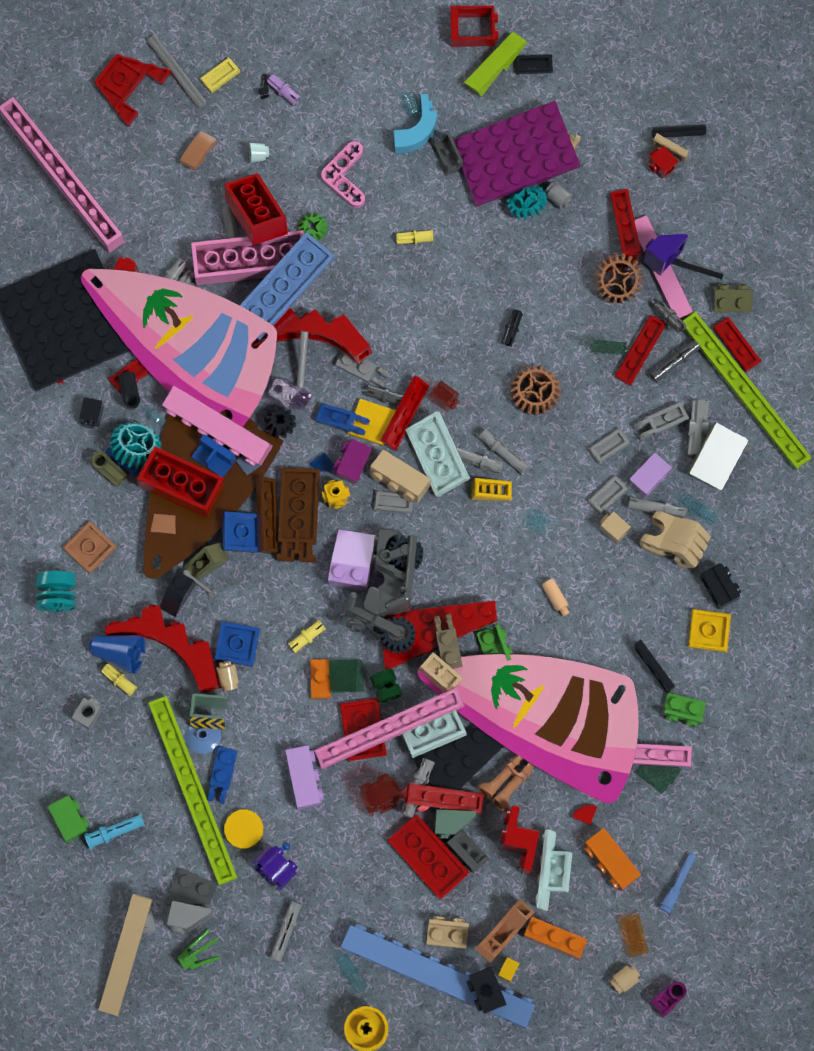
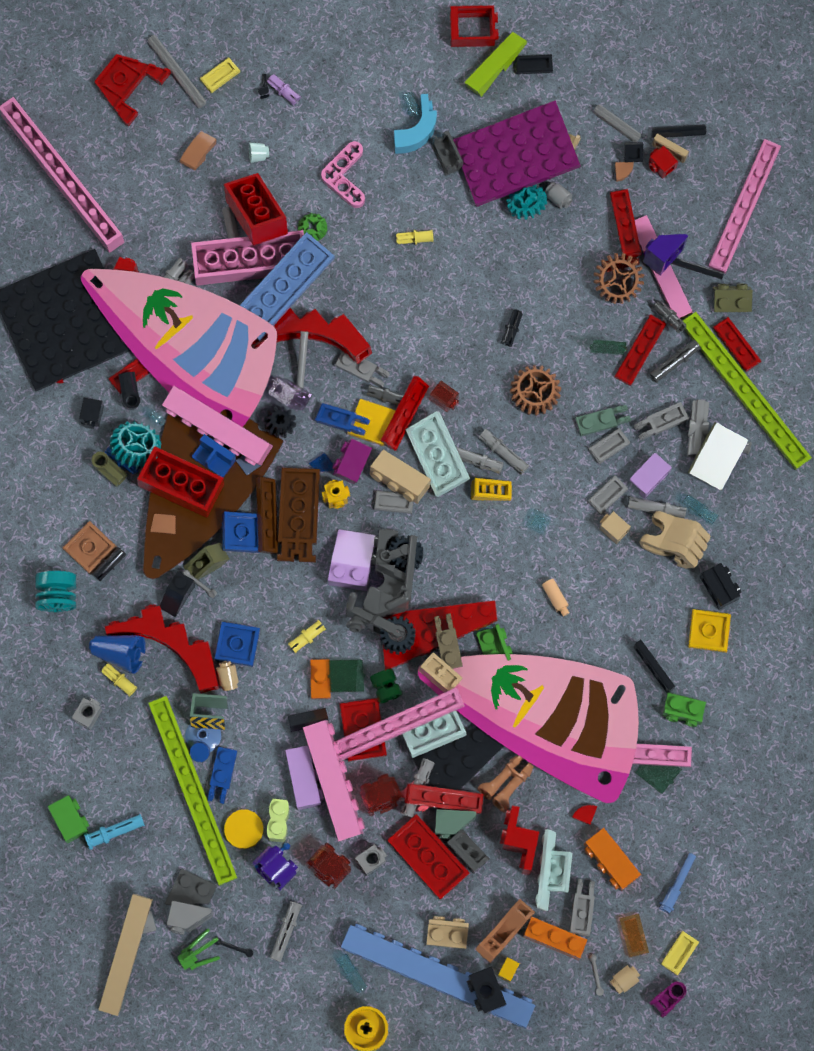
none -> black axle [92,547,126,582]
none -> blue tile [190,742,210,762]
none -> black hinge [214,937,253,957]
none -> yellowish green brick [267,799,290,842]
none -> black tile [288,708,329,732]
none -> bright pink brick [303,720,365,841]
none -> clear red brick [306,843,351,890]
none -> light grey brick [355,844,387,876]
none -> light grey hinge [570,879,595,937]
none -> sand green hinge [575,405,631,436]
none -> light grey hinge [589,954,604,996]
none -> light grey axle [594,104,641,142]
none -> nougat tile [615,162,634,182]
none -> black tile [624,142,644,163]
none -> light yellow tile [661,931,699,976]
none -> bright pink tile [708,139,781,274]

